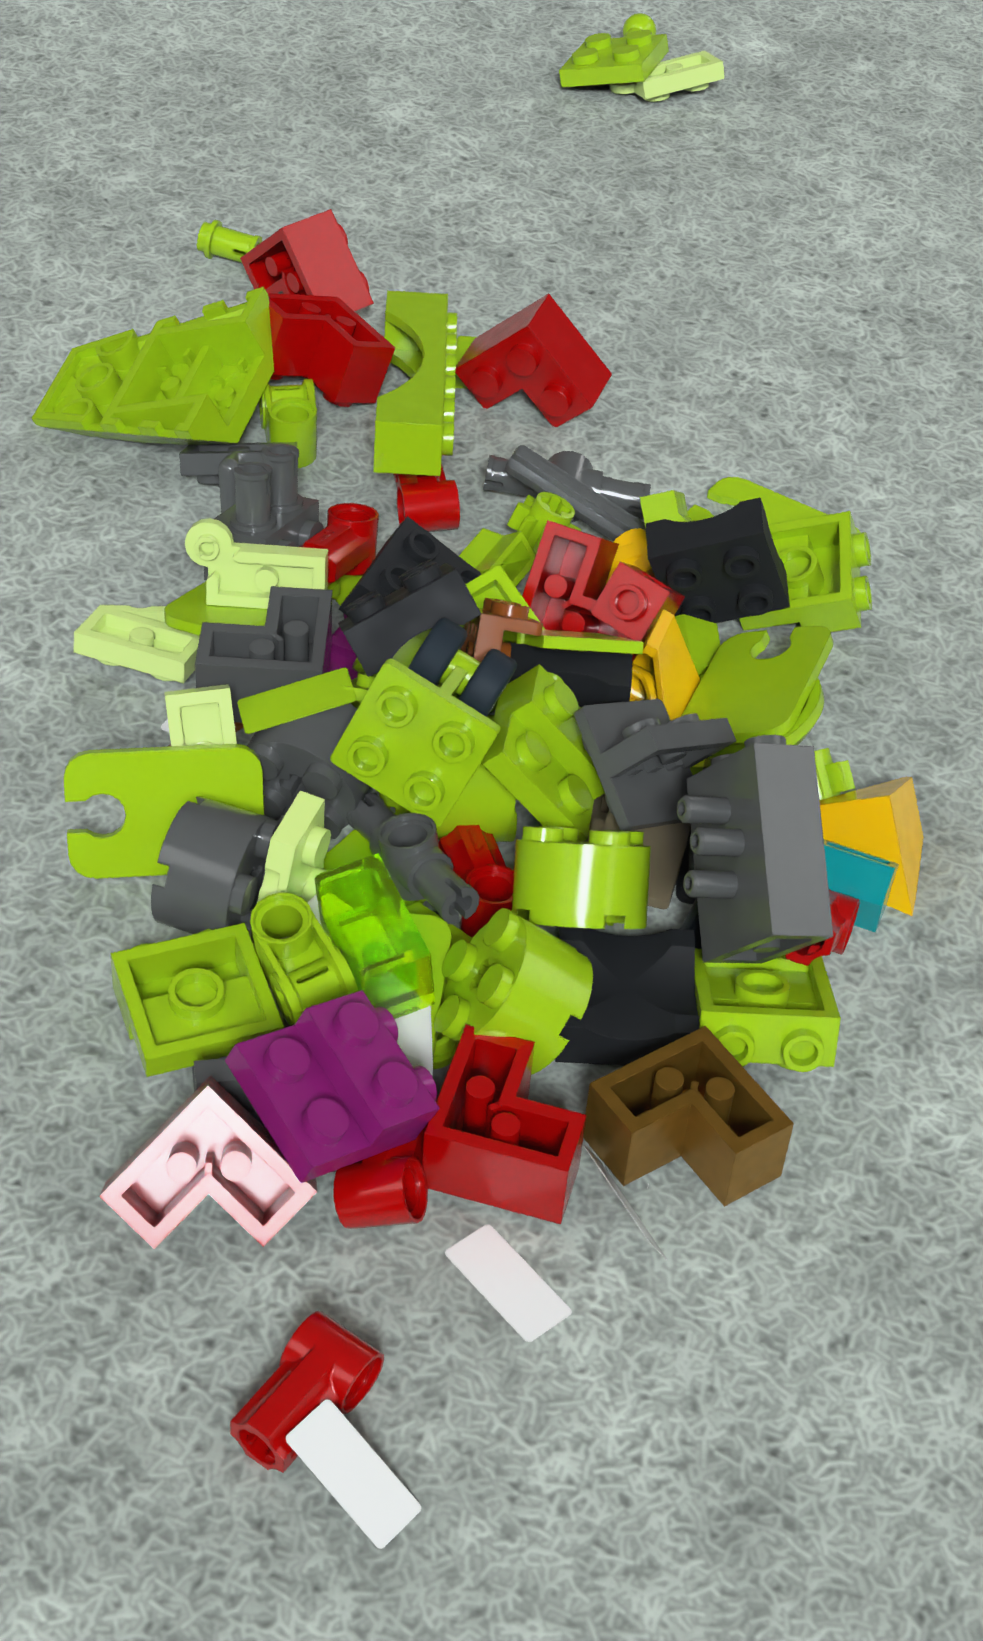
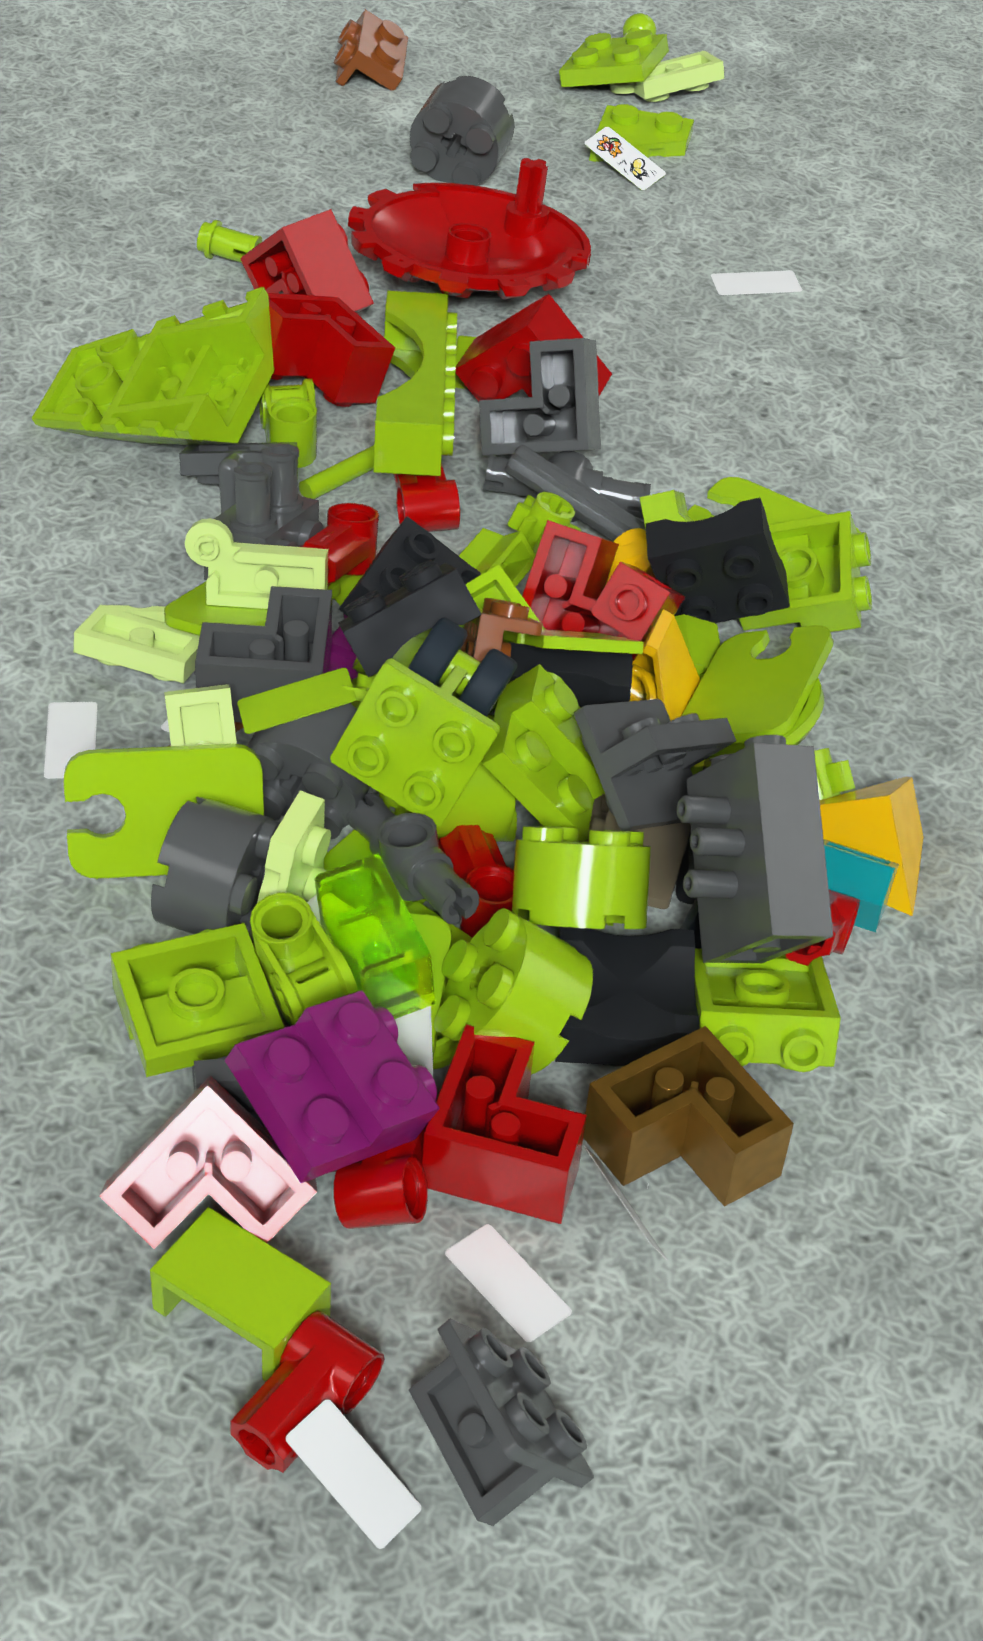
none -> white sticker [44,702,98,779]
none -> lime panel [150,1207,331,1382]
none -> lime bar [299,445,374,499]
none -> dark orange bracket [334,9,409,90]
none -> red piece [348,158,591,299]
none -> dark grey bracket [408,1318,594,1526]
none -> dark grey brick [410,76,515,186]
none -> dark grey brick [479,338,601,456]
none -> white sticker [585,127,666,190]
none -> lime wing [589,104,694,162]
none -> white sticker [711,270,802,295]

